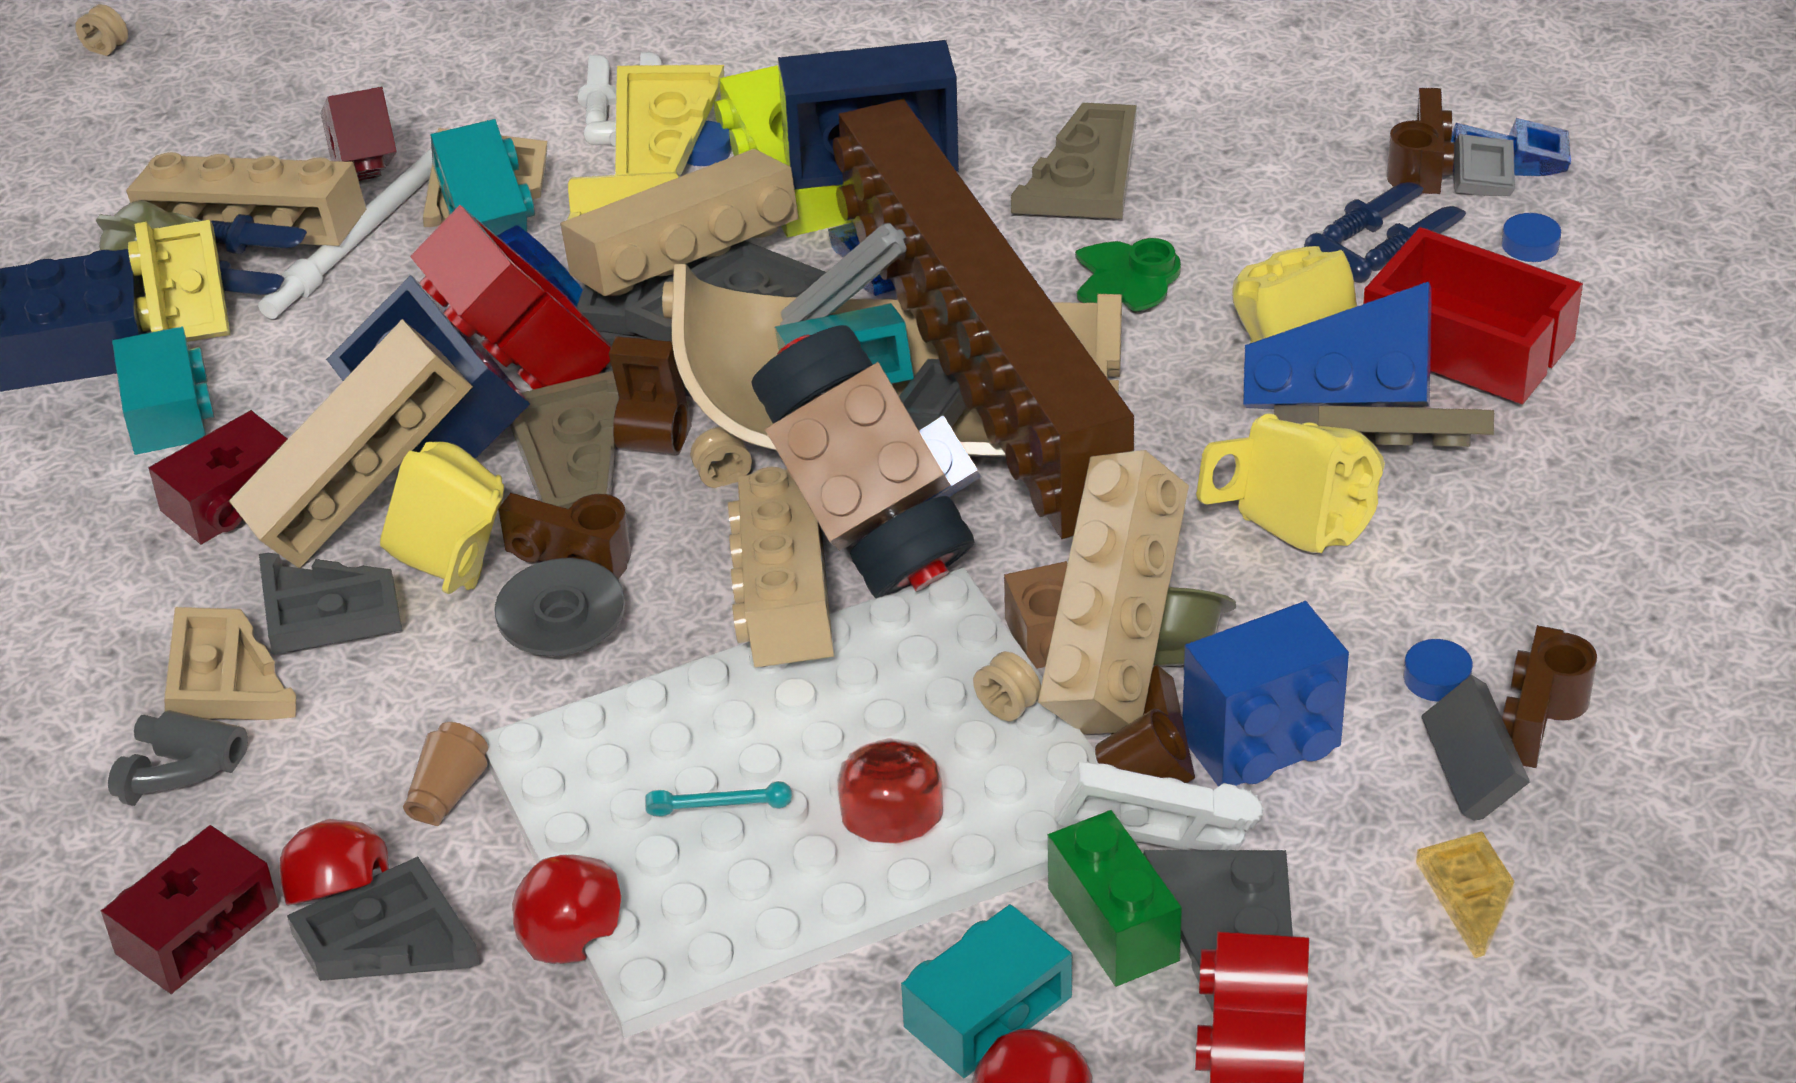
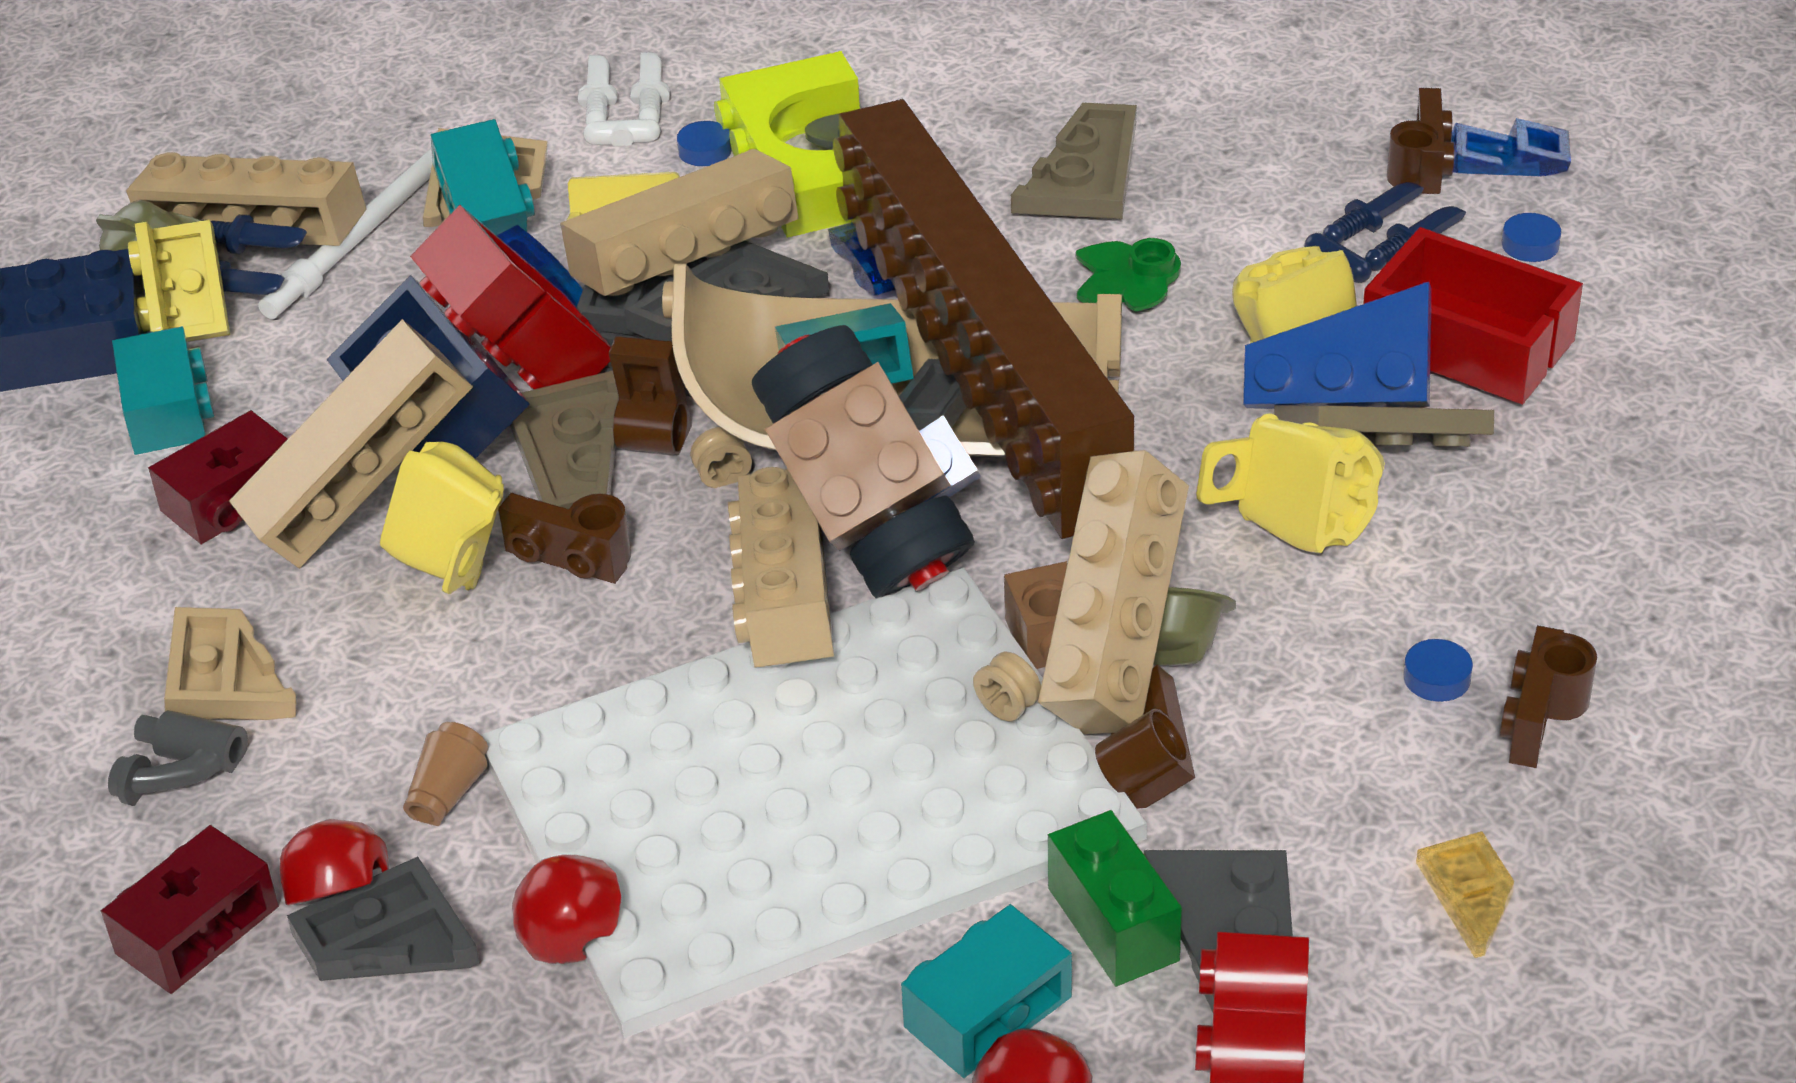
tan bush [75,4,128,56] -> none
dark grey wing [259,552,402,655] -> none
dark red brick [320,87,397,181] -> none
dark grey dish [494,558,625,656] -> none
light yellow wing [615,65,724,176] -> none
teal hinge [645,781,792,816] -> none
dark blue brick [778,40,959,190] -> none
light grey axle [780,223,907,325] -> none
clear red hair [837,738,943,844] -> none
white hinge [1054,761,1264,850] -> none
blue brick [1182,601,1349,787] -> none
dark grey tile [1421,675,1530,821] -> none
light grey tile [1454,134,1515,196] -> none

